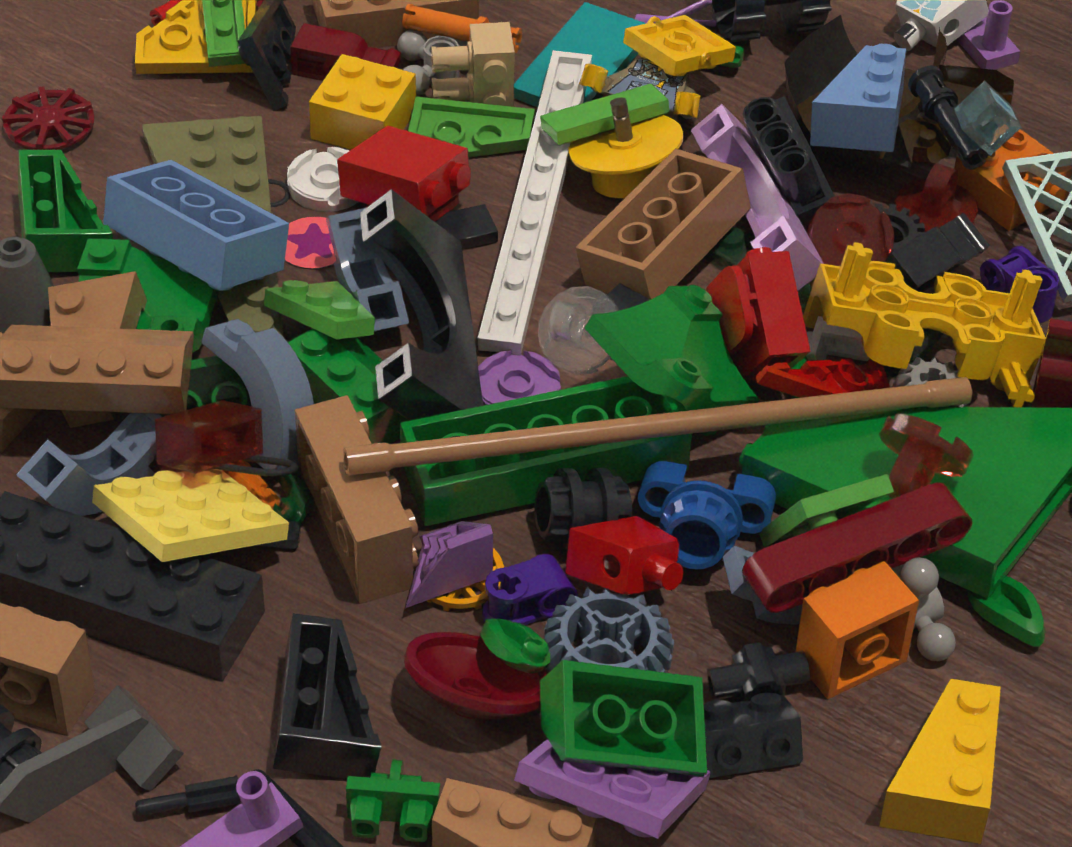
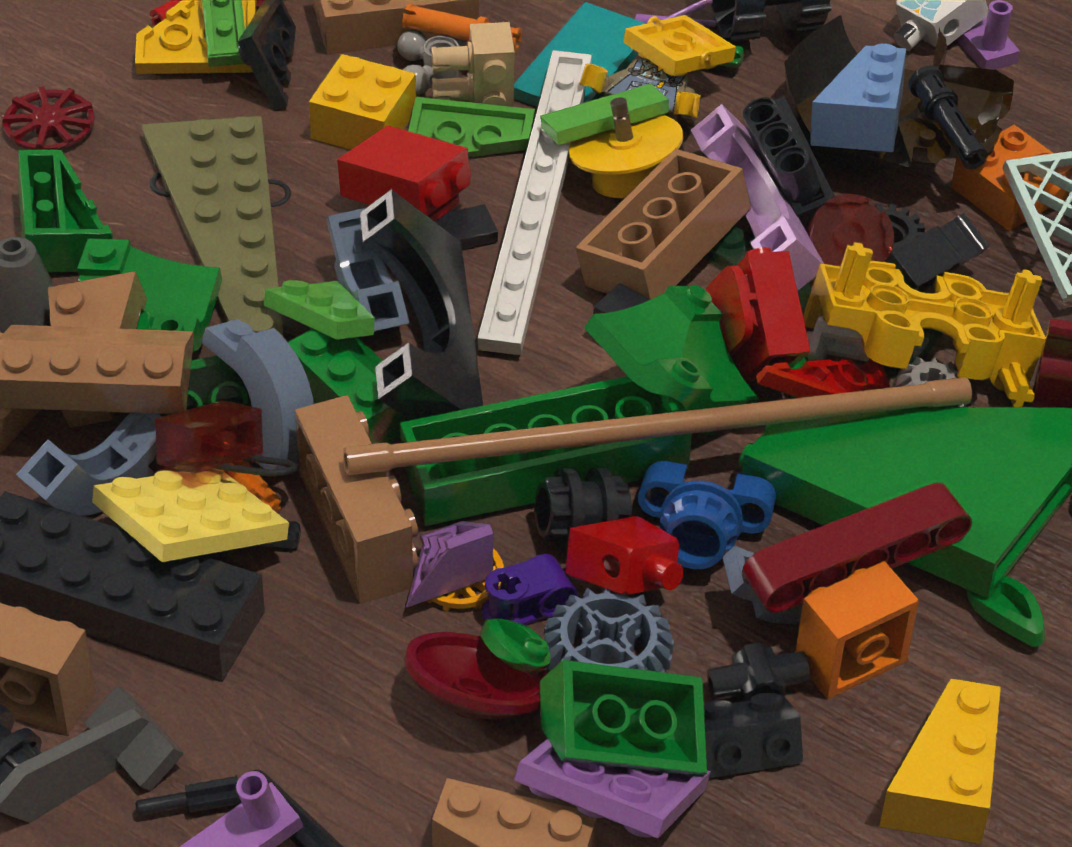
medium blue brick [103,160,289,291] -> none
dark green arm [273,470,315,525] -> none
black wedge [273,613,382,779] -> none
sticker [285,217,336,269] -> none
white tile [287,147,358,212] -> none
dark red piece [290,23,401,81] -> none
green hips [346,759,440,842] -> none
medium lavender tile [478,350,561,406] -> none
clear tile [538,286,619,375] -> none
bright green wing [759,474,894,548] -> none
clear red tile [879,414,973,499] -> none
light grey piece [892,557,956,661] -> none
clear red tile [895,163,978,232] -> none
clear light blue brick [954,81,1022,156] -> none
dark purple piece [980,246,1059,323] -> none

